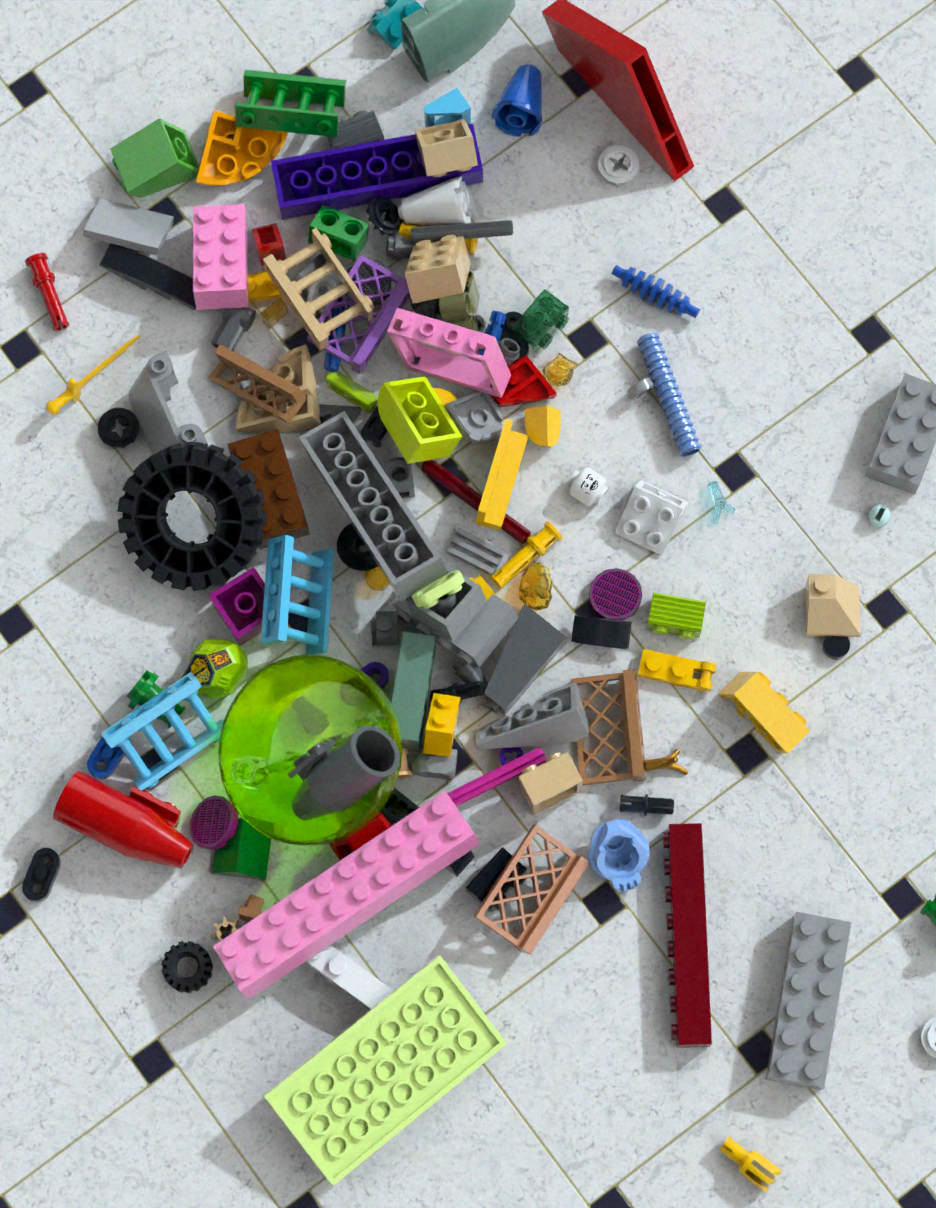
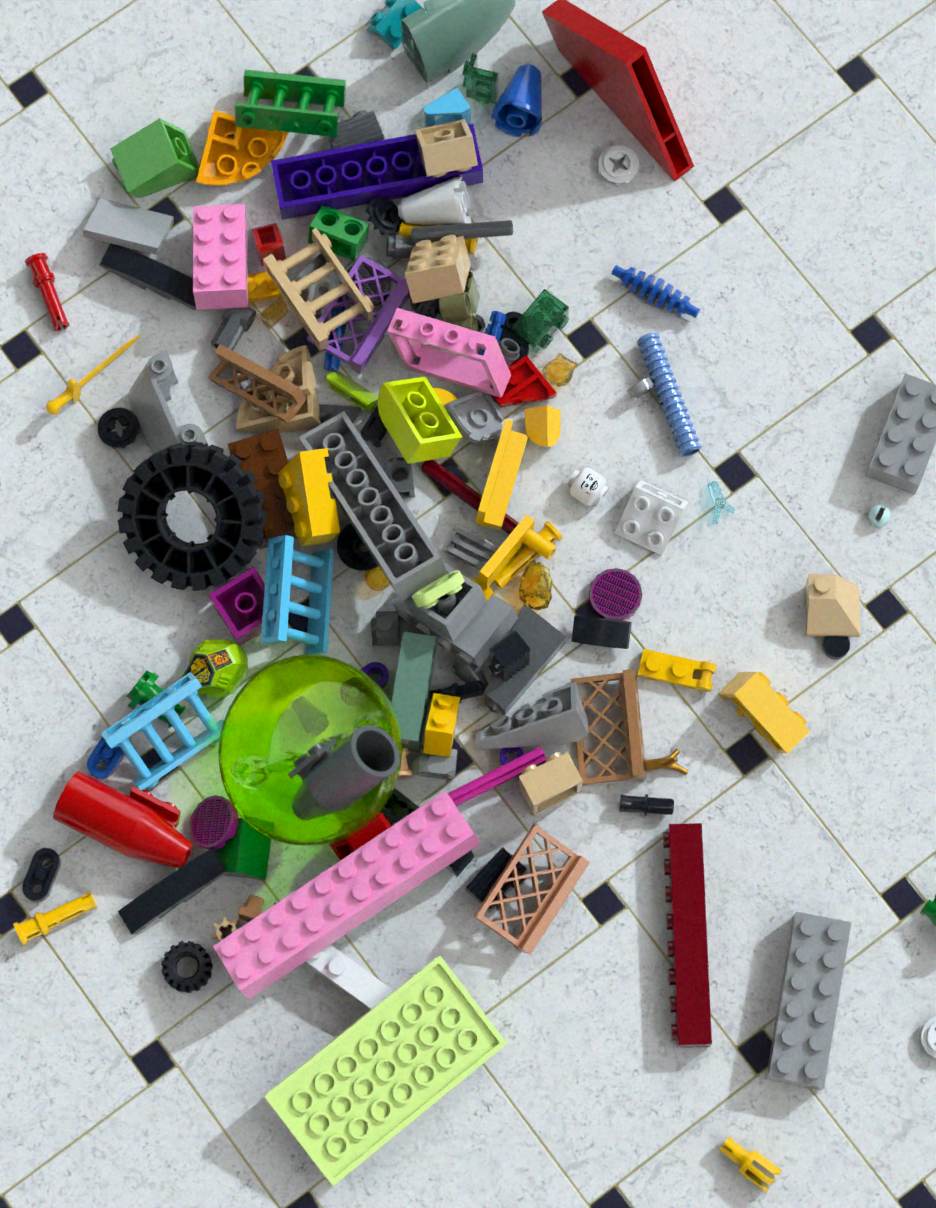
light blue helmet [587,819,650,892] -> none
lime brick [647,592,706,640] -> none
none -> yellow pin [13,892,98,946]
none -> black slope [118,849,228,934]
none -> yellow wedge [278,448,340,547]
none -> clear green bracket [462,53,498,104]
none -> yellow piece [478,514,557,589]
none -> black brick [488,630,530,681]

